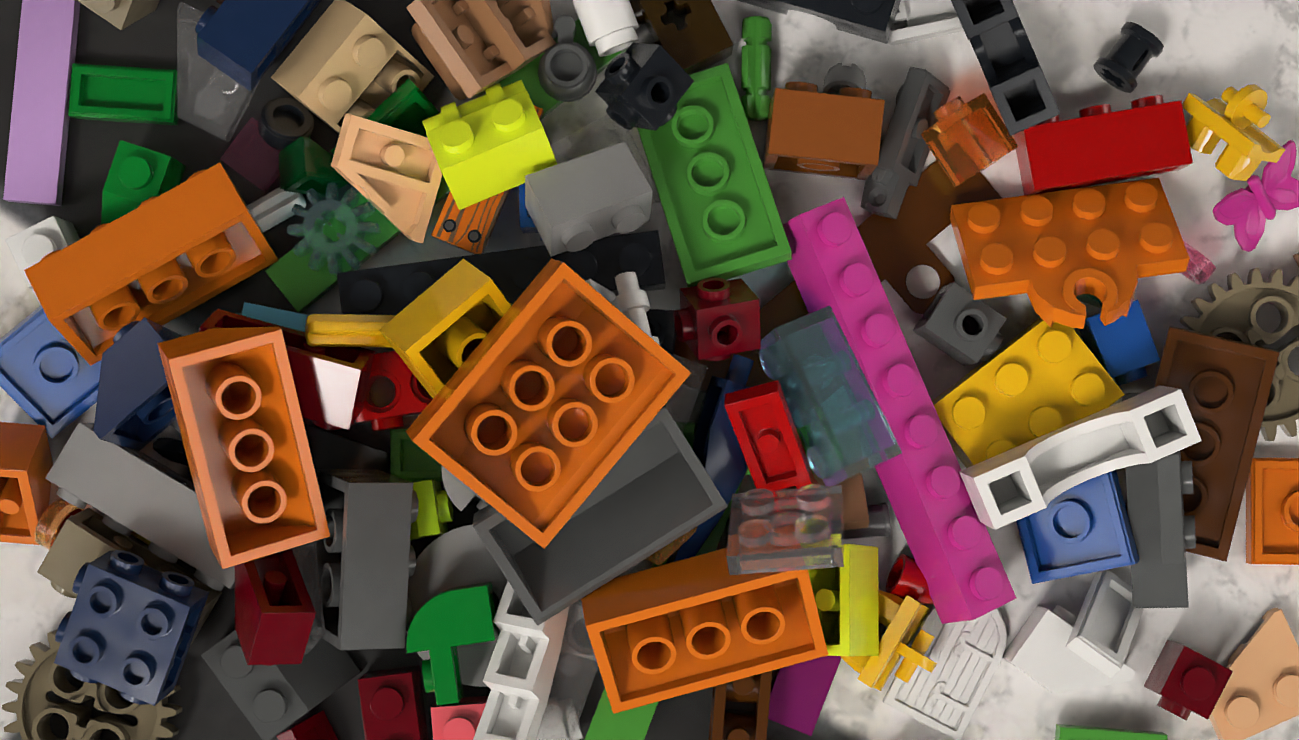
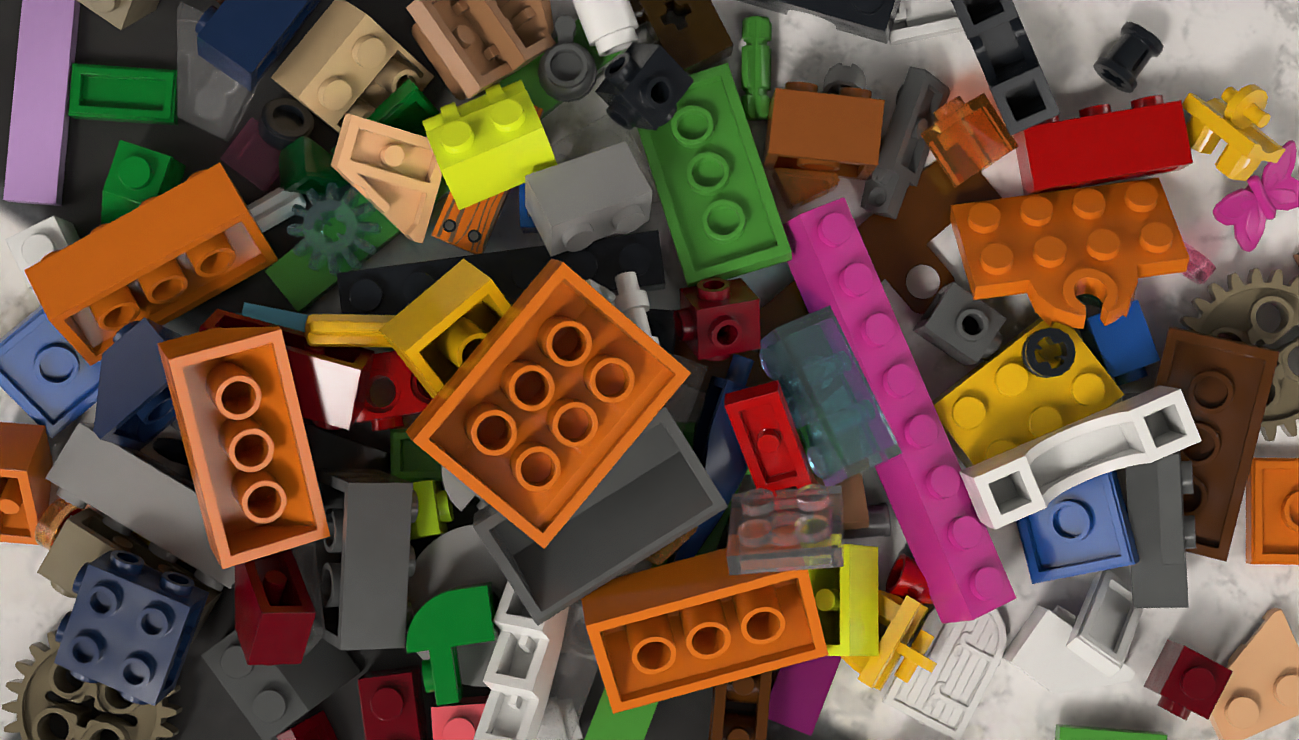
none -> clear orange slope [772,168,840,211]
none -> black bush [1021,328,1076,378]

